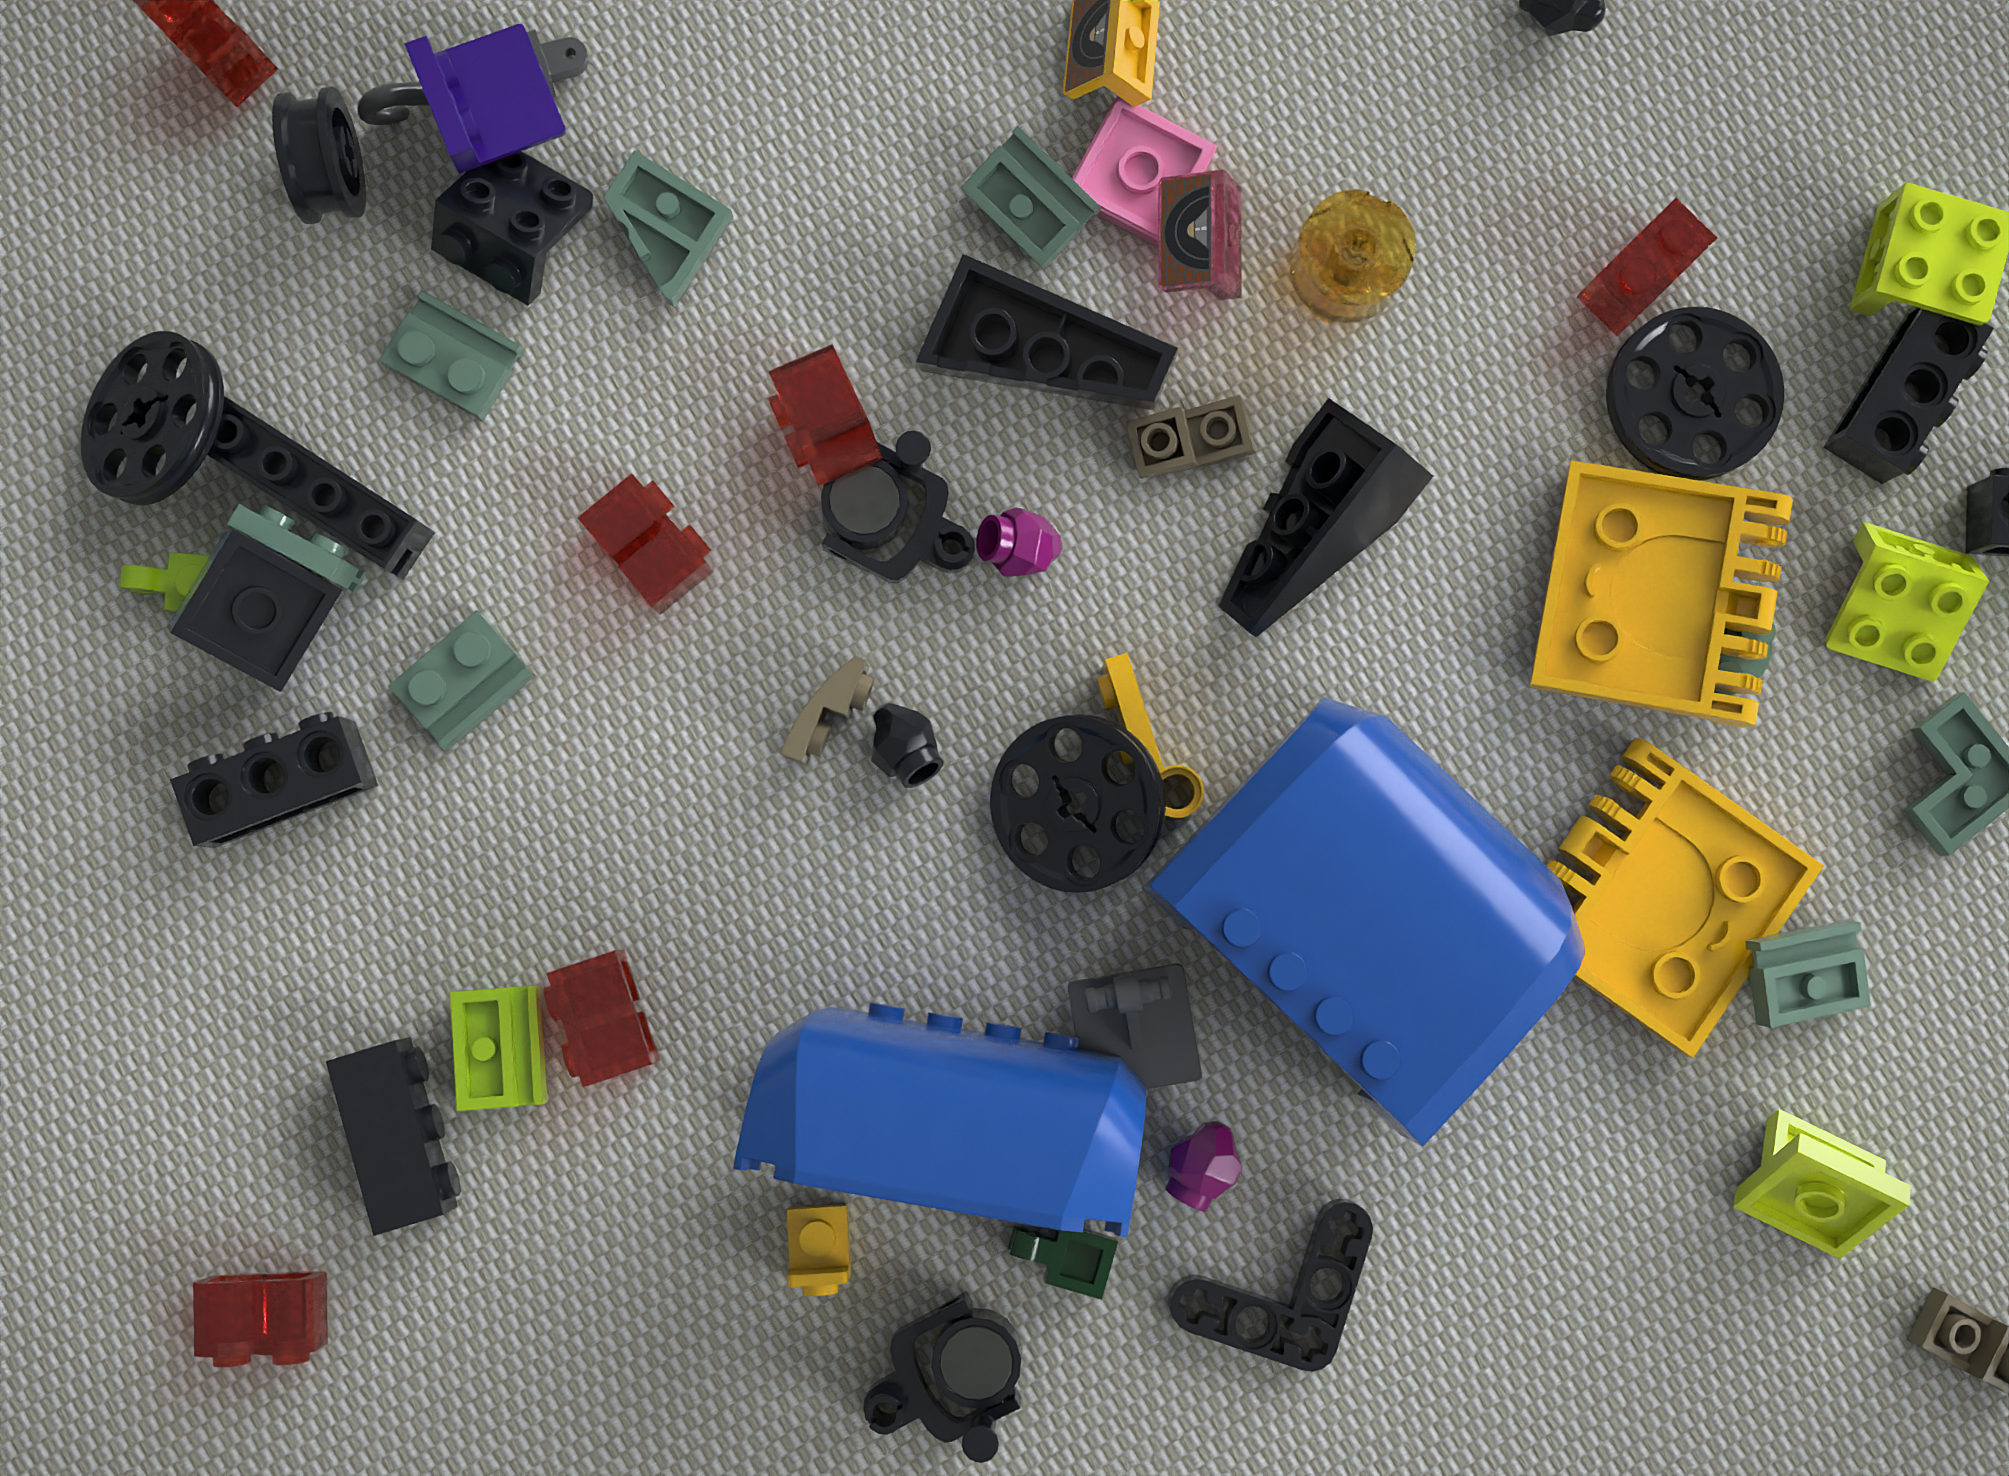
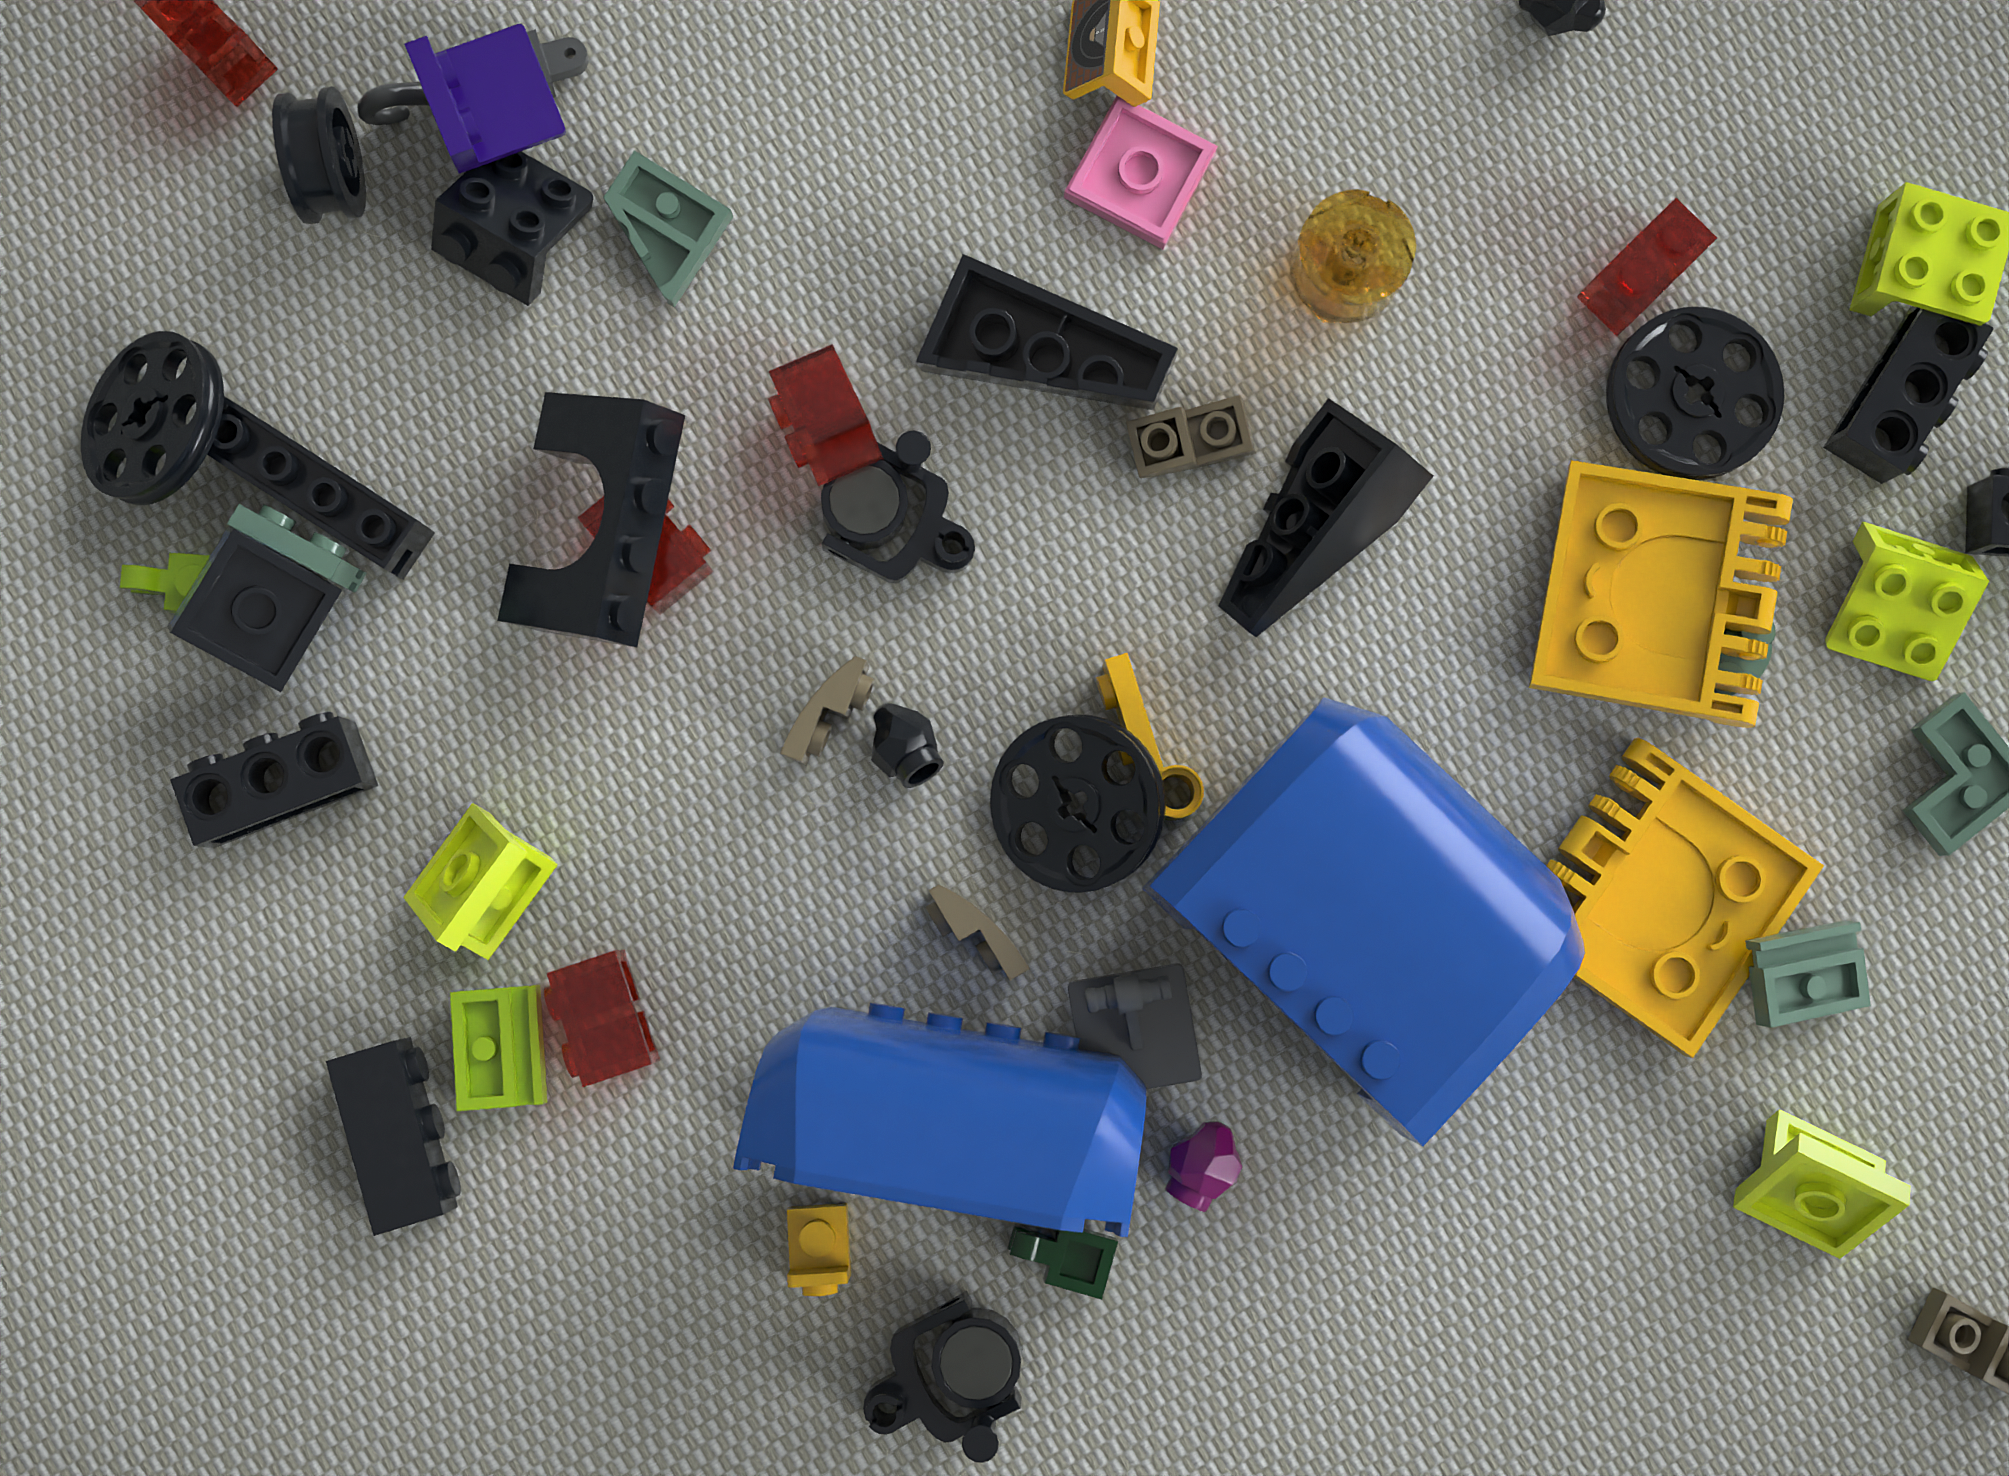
clear red brick [193,1271,328,1367] -> none
sand green plate [379,290,525,421] -> none
sand green plate [388,610,536,751] -> none
sand green plate [960,126,1101,270] -> none
magenta rock [976,507,1062,577] -> none
panel [1158,169,1242,300] -> none
black beam [1168,1198,1373,1372] -> none
none -> neon yellow bracket [403,803,558,960]
none -> black arch [497,392,685,648]
none -> dark tan slope [925,884,1030,981]

